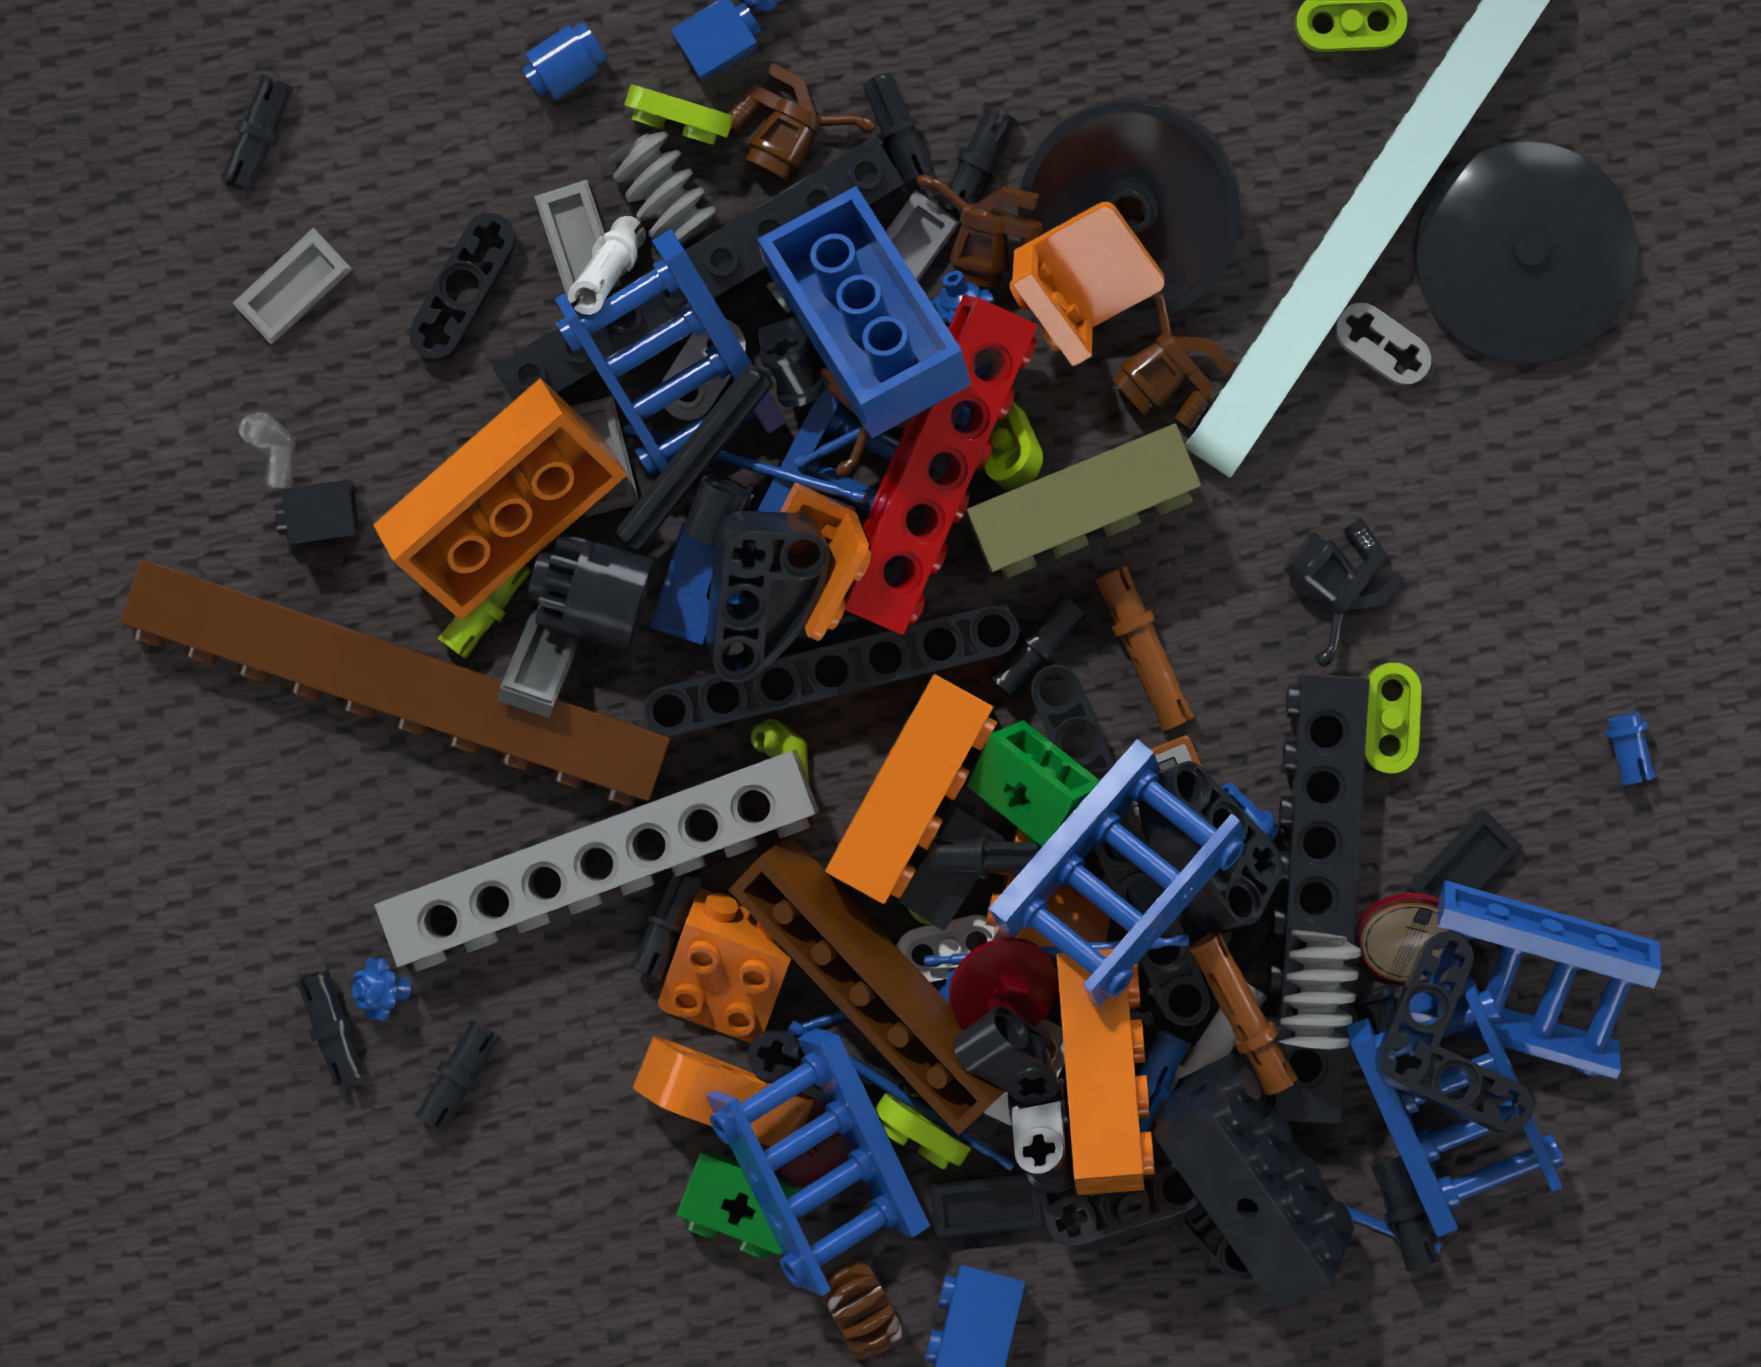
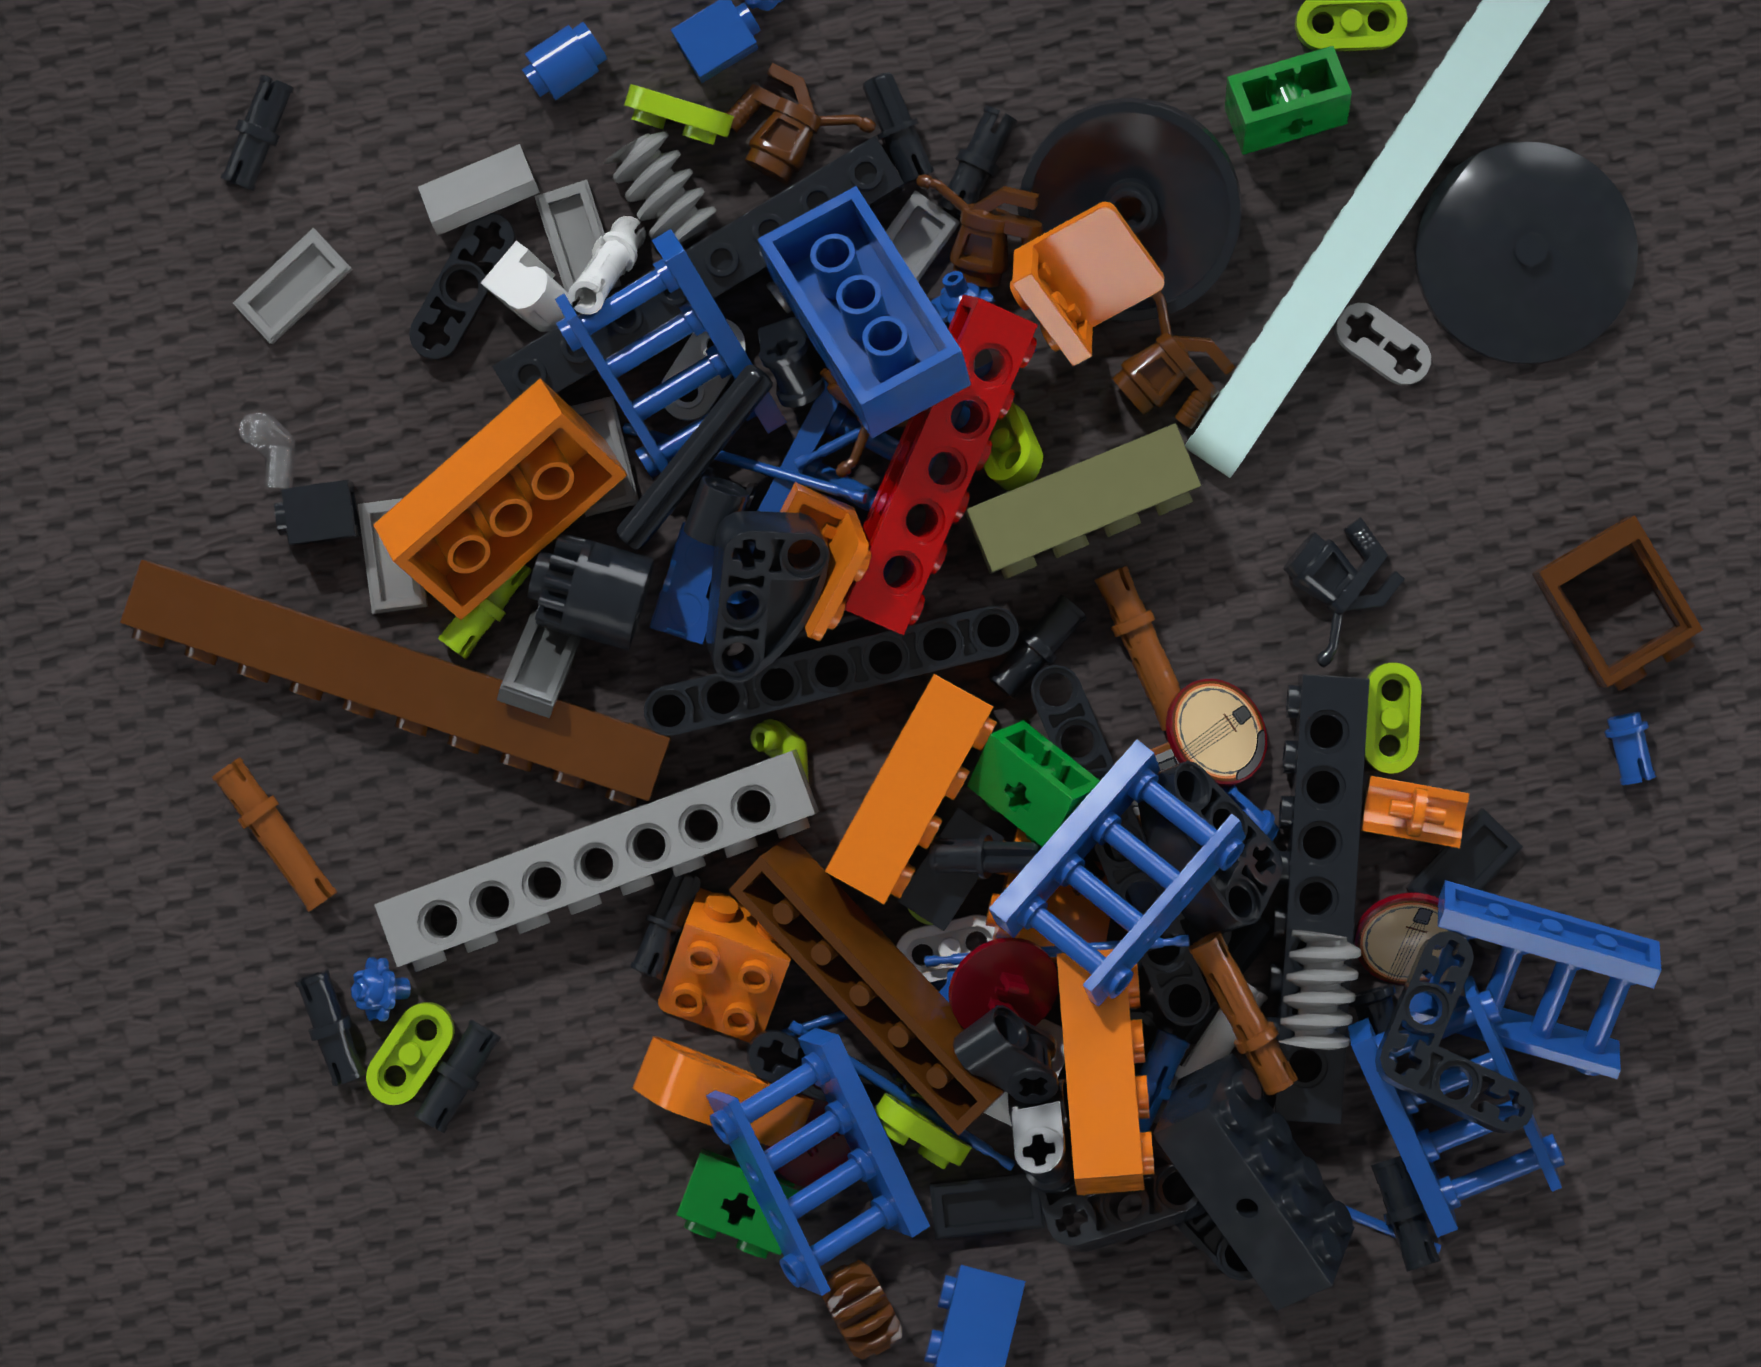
none -> dark orange pin [211,757,338,912]
none -> light grey tile [358,498,428,614]
none -> lime plate [366,1002,455,1105]
none -> light grey tile [418,144,540,236]
none -> white leg [481,241,573,332]
none -> piece [1166,679,1267,787]
none -> green brick [1225,46,1352,155]
none -> orange hips [1360,775,1470,848]
none -> reddish brown window [1532,515,1703,691]

